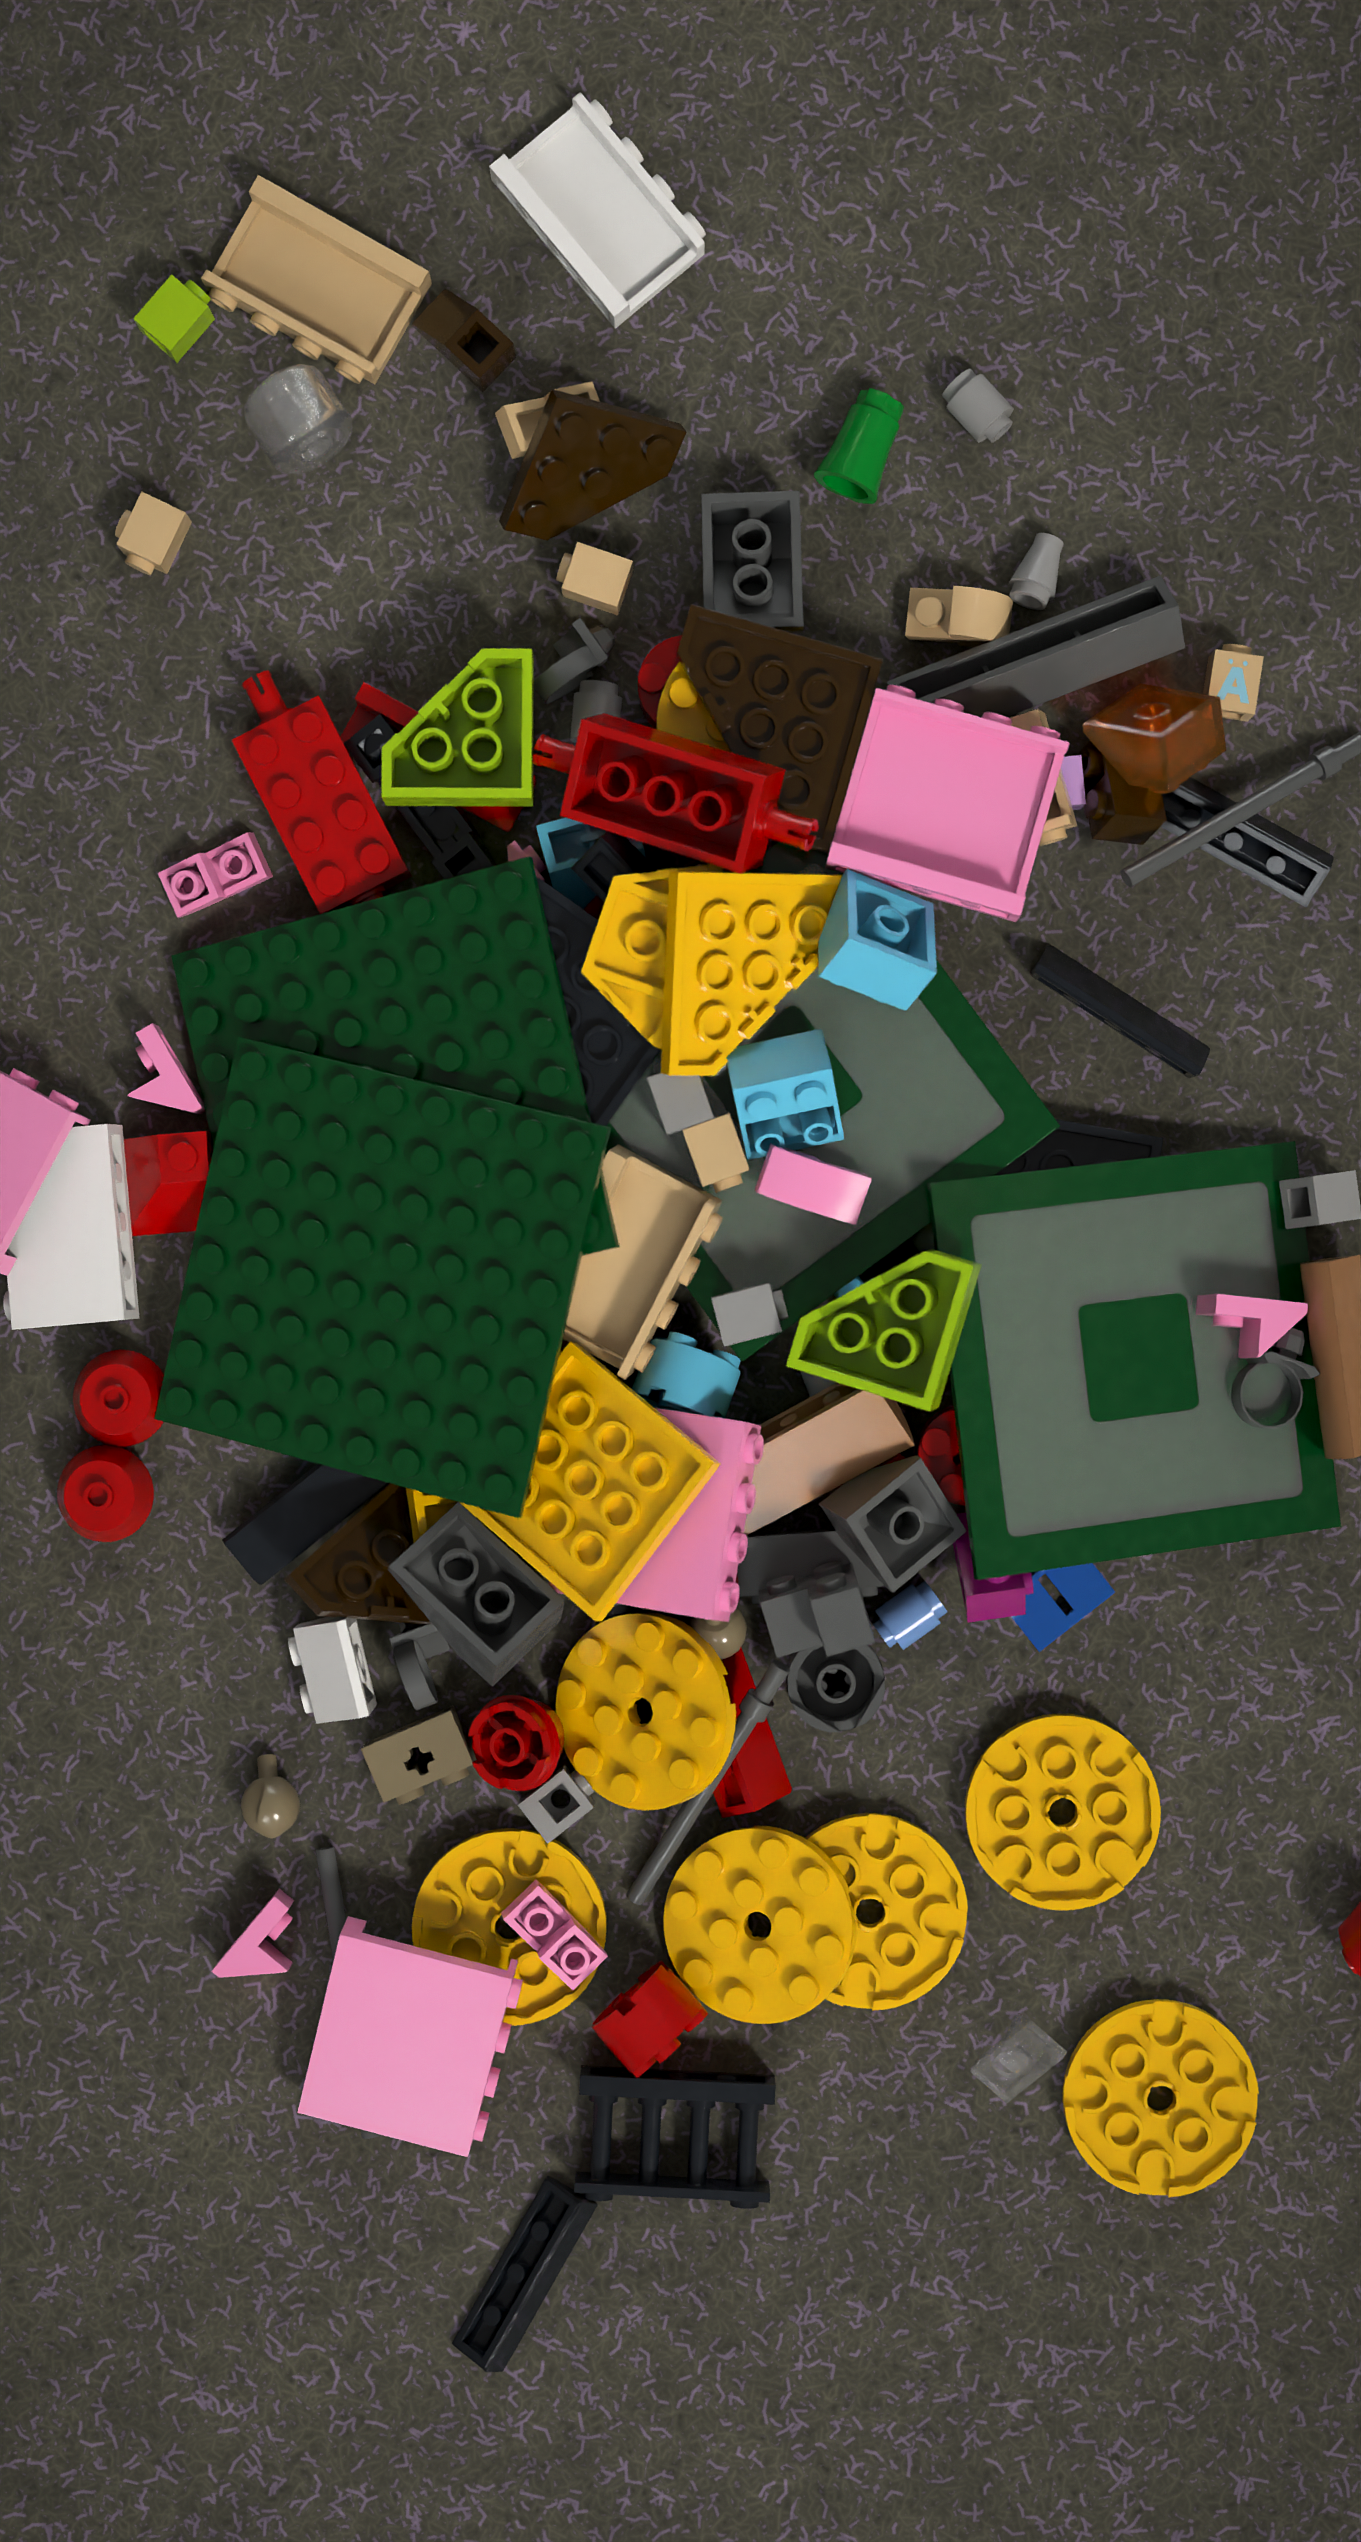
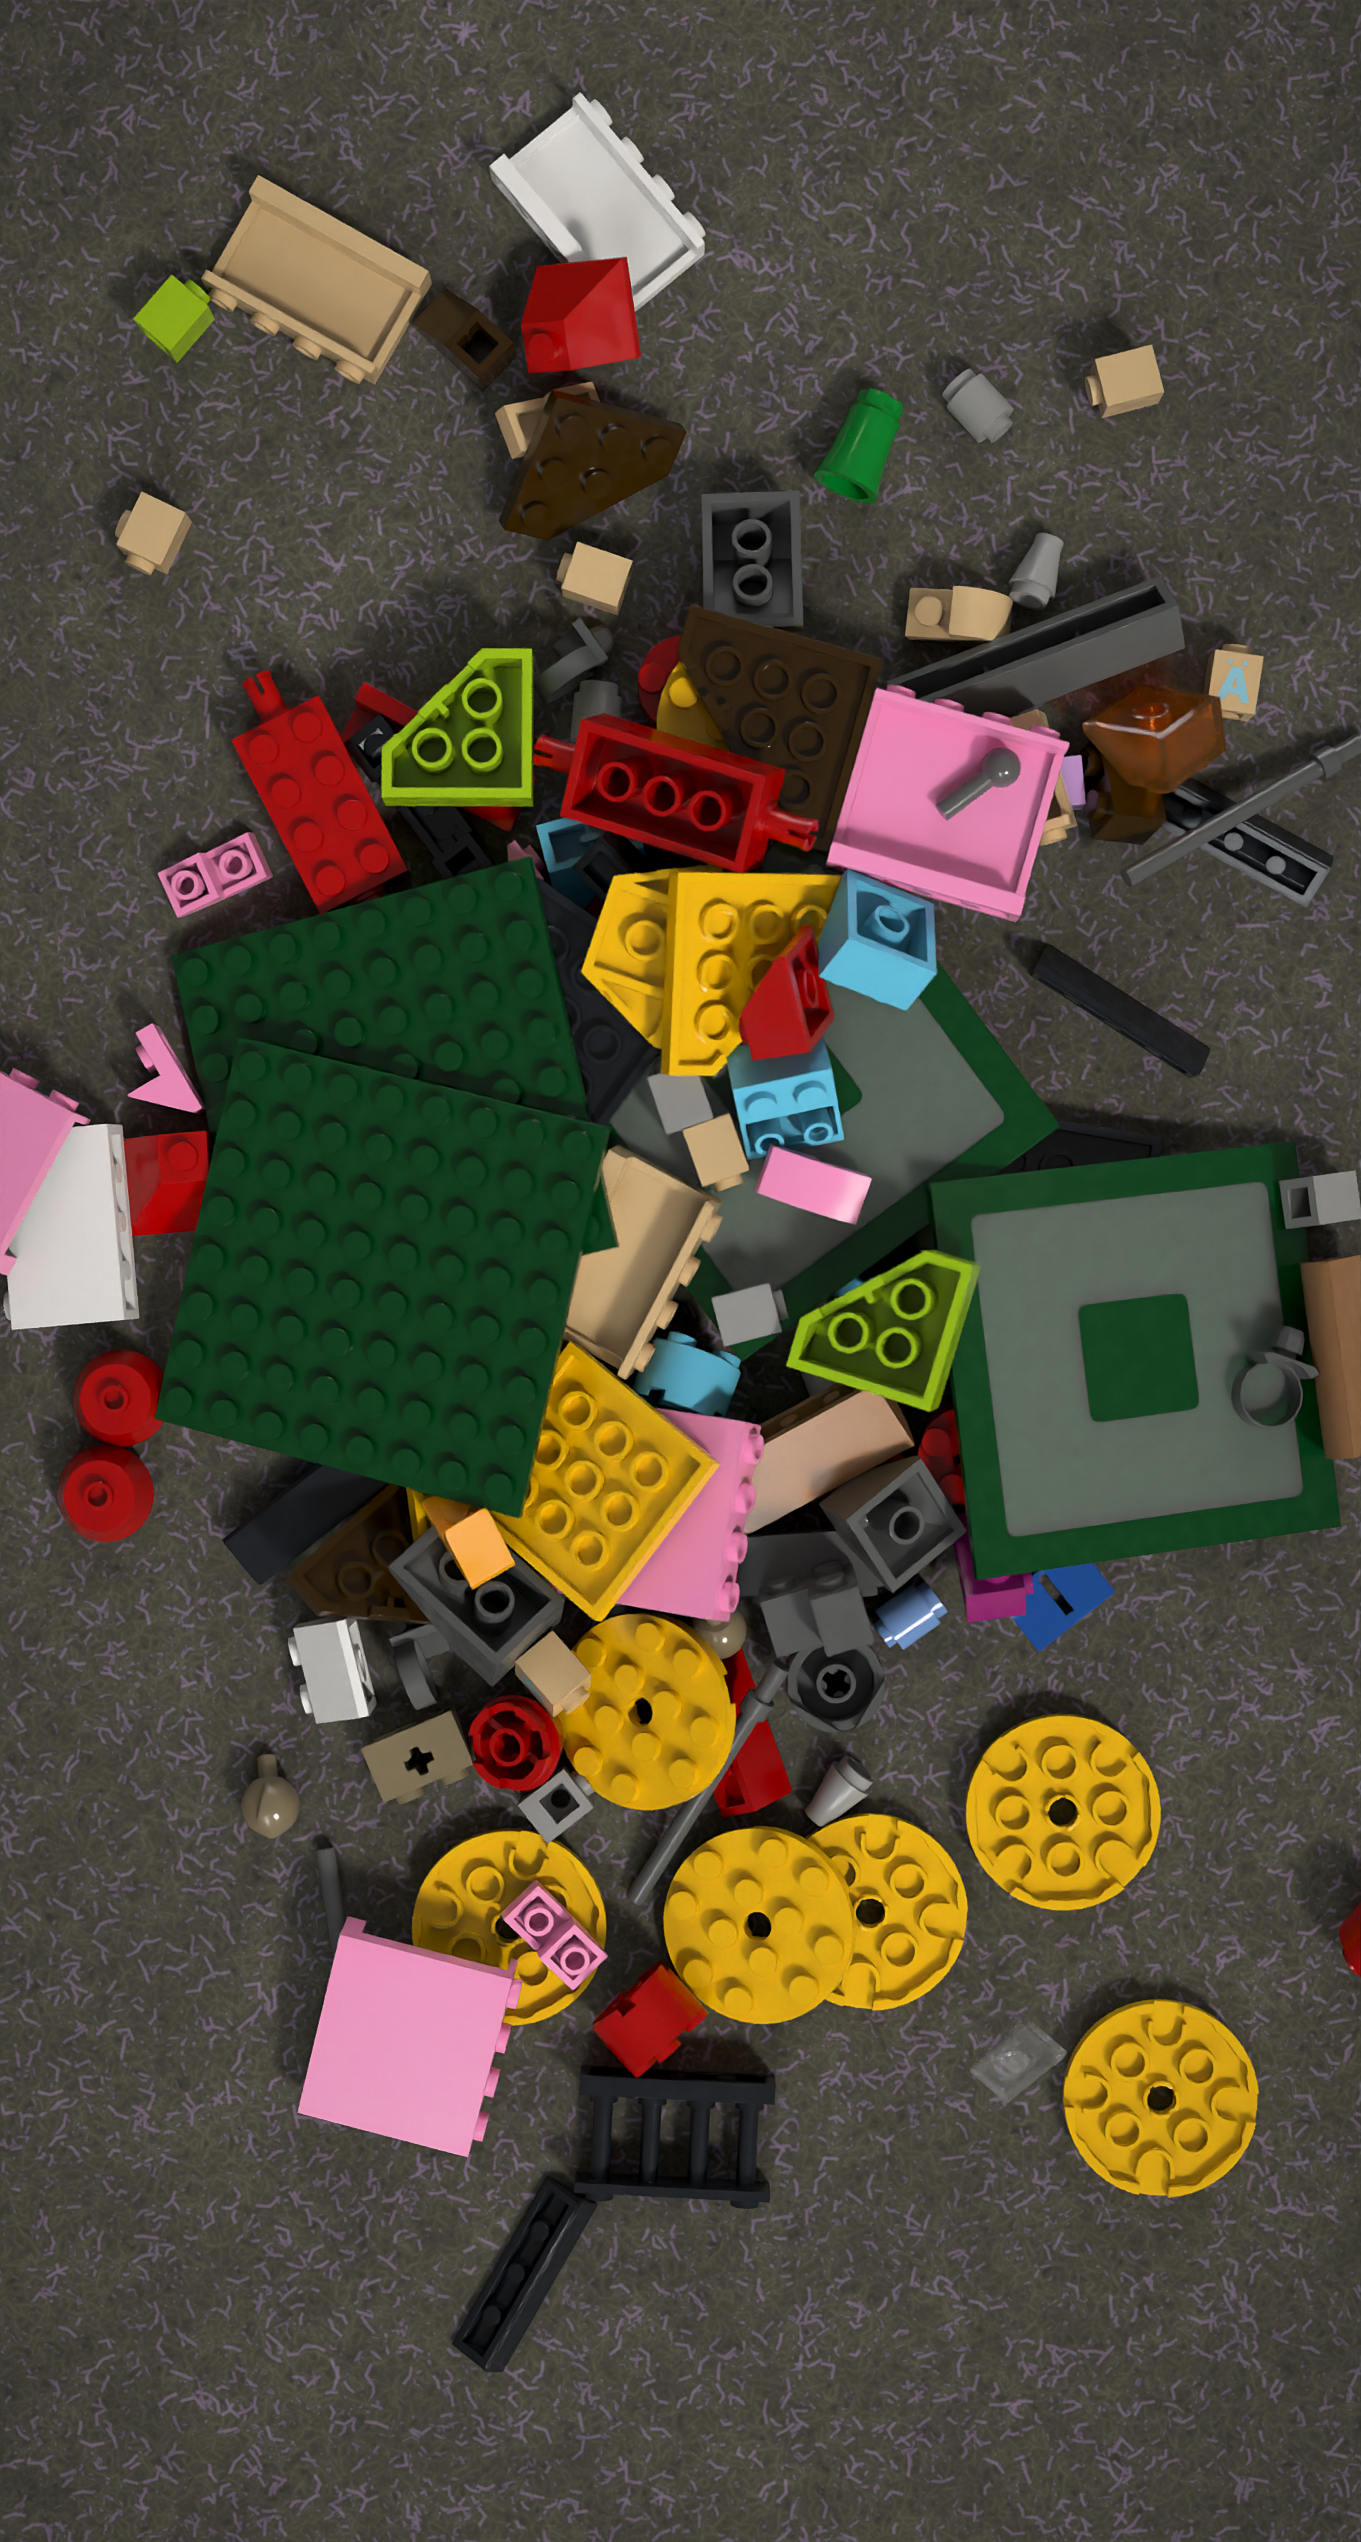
bright pink slope [212,1888,294,1978] -> none
clear head [244,364,353,475] -> none
bright pink slope [1196,1294,1308,1358] -> none
none -> light orange slope [421,1495,515,1590]
none -> tan brick [515,1630,591,1718]
none -> red slope [521,256,641,374]
none -> red slope [739,924,835,1061]
none -> light grey cone [805,1755,874,1828]
none -> dark grey bar [936,748,1021,821]
none -> tan brick [1085,344,1164,418]

